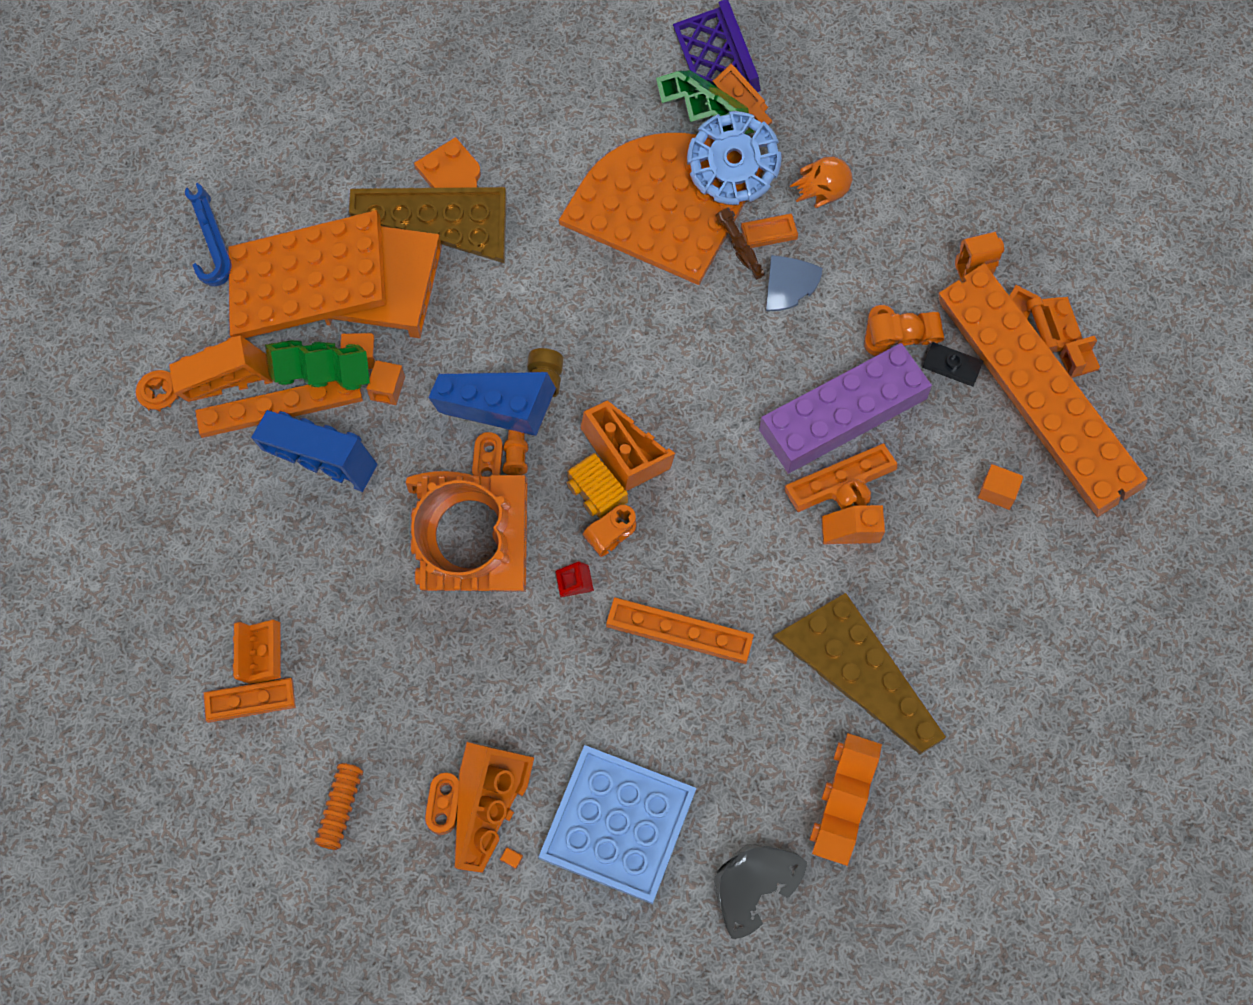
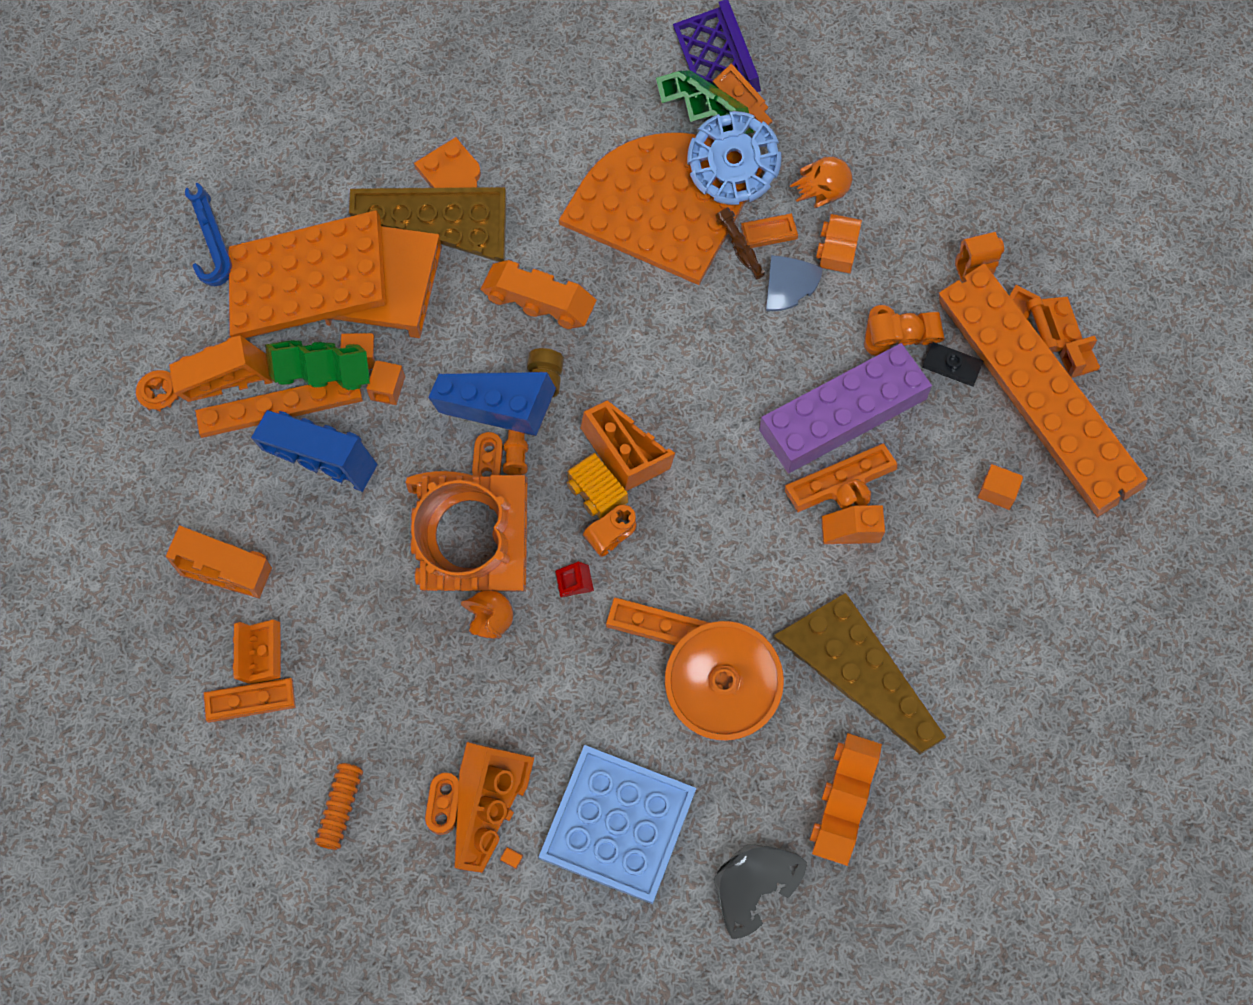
none -> orange wedge [165,525,272,599]
none -> orange helmet [461,590,514,639]
none -> orange brick [480,260,597,329]
none -> orange dish [665,621,784,740]
none -> orange brick [816,214,862,273]

